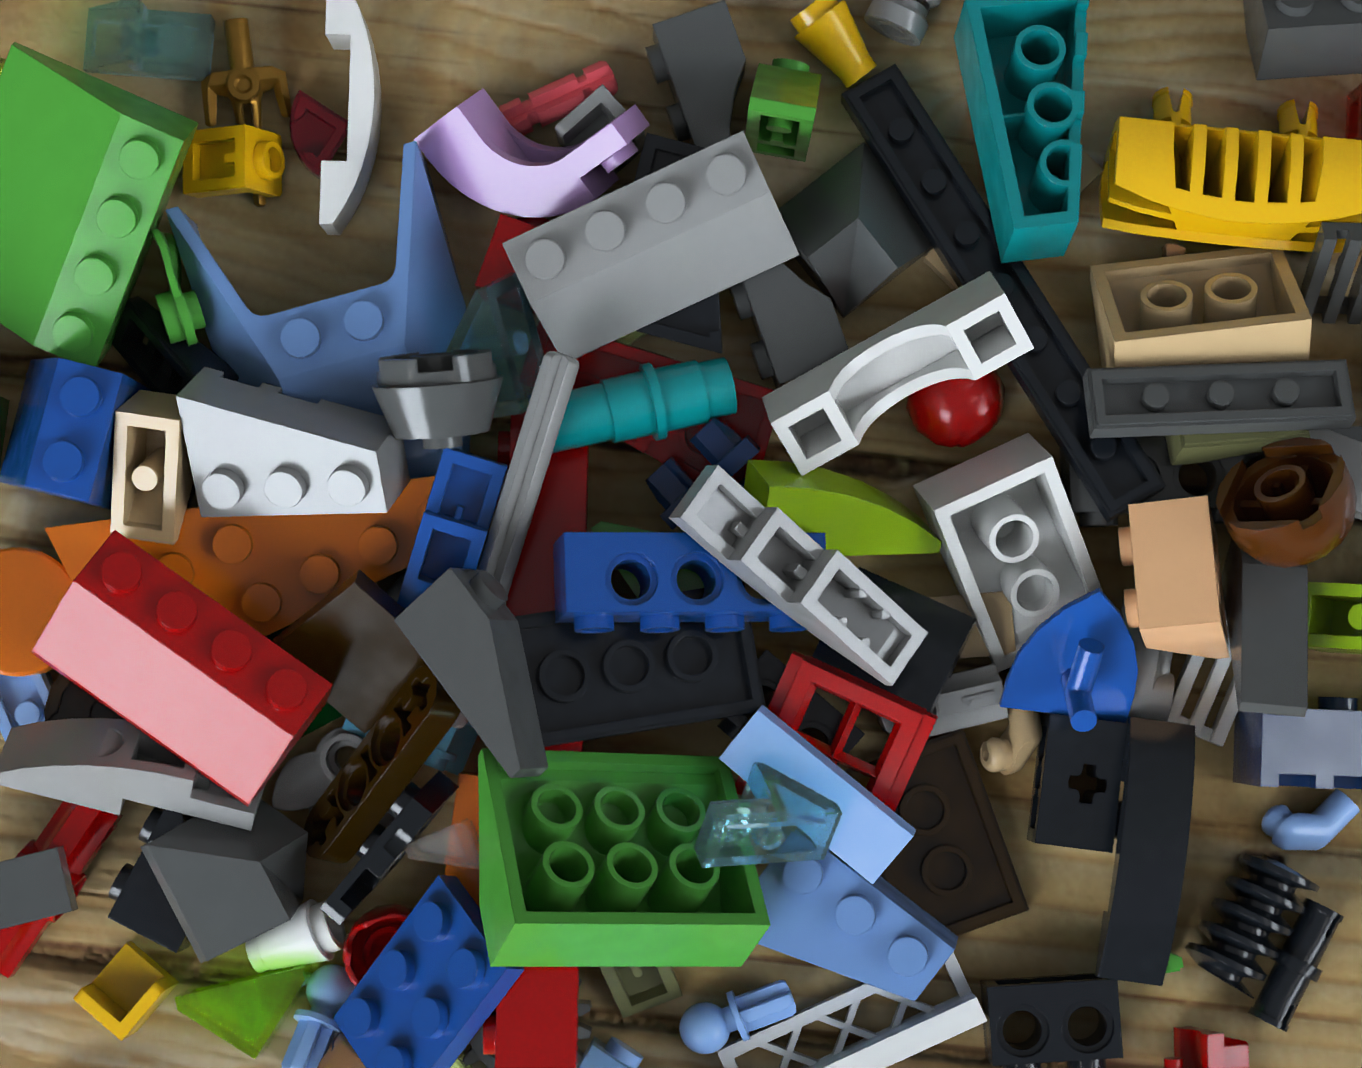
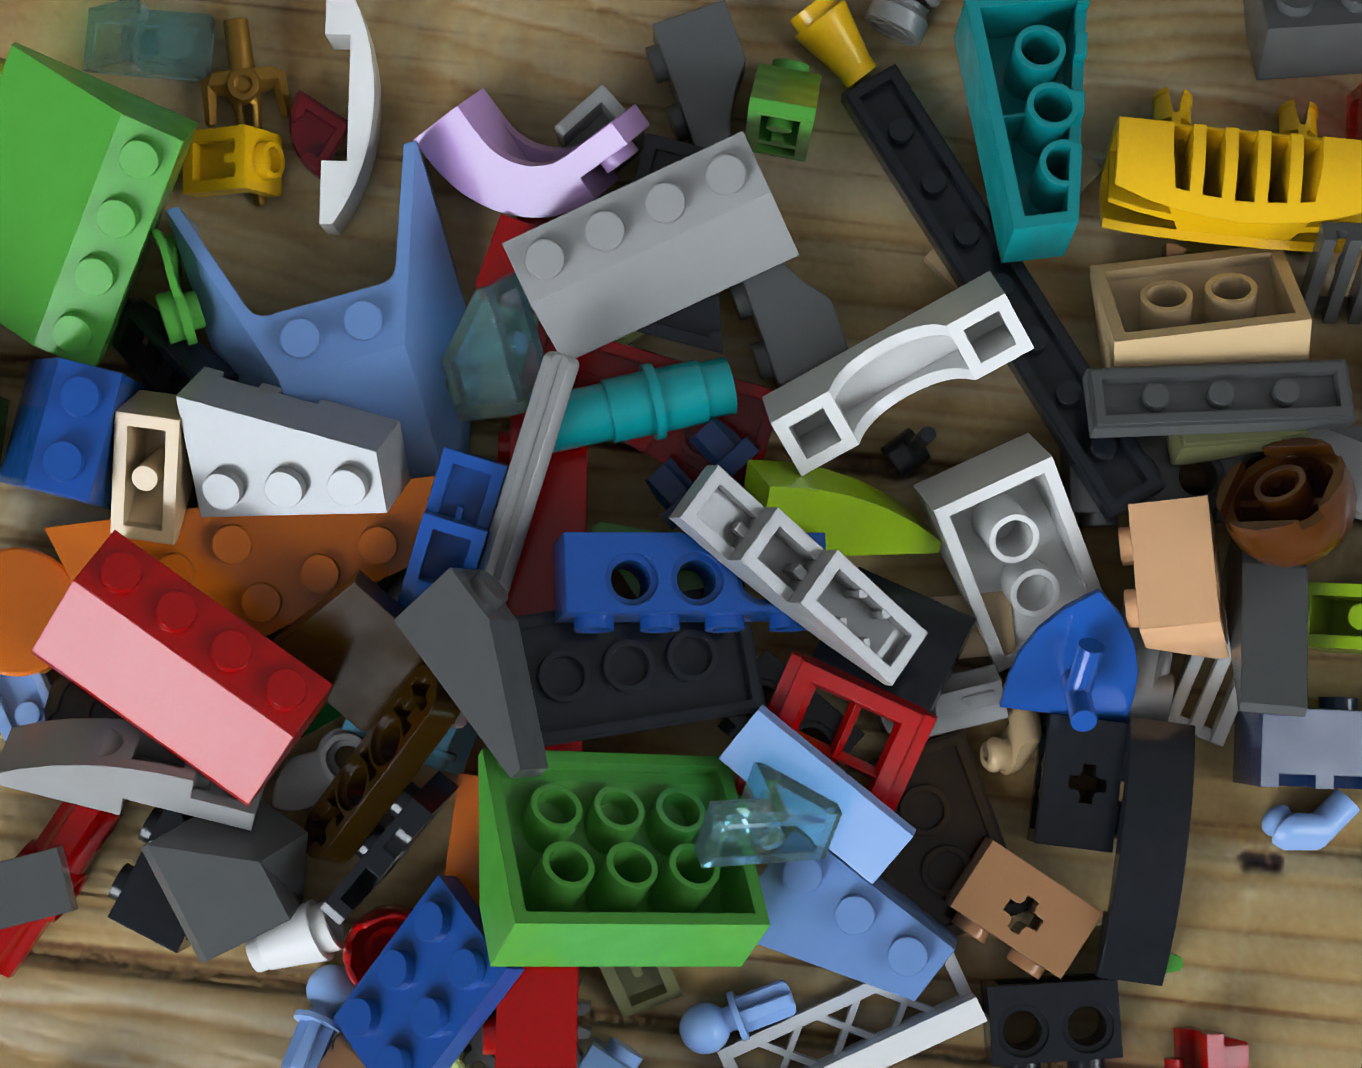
yellow panel [73,941,179,1041] -> none
clear neon green slope [174,963,313,1059] -> none
dark grey cone [371,349,504,449] -> none
clear slope [405,818,479,869] -> none
coral axle [499,61,618,136] -> none
dark grey slope [779,142,933,318] -> none
red hair [906,370,1005,448] -> none
black piece [1185,854,1320,999] -> none
black pin [1248,898,1344,1032] -> none
none -> black hand [880,426,936,479]
none -> medium nougat brick [944,837,1103,980]

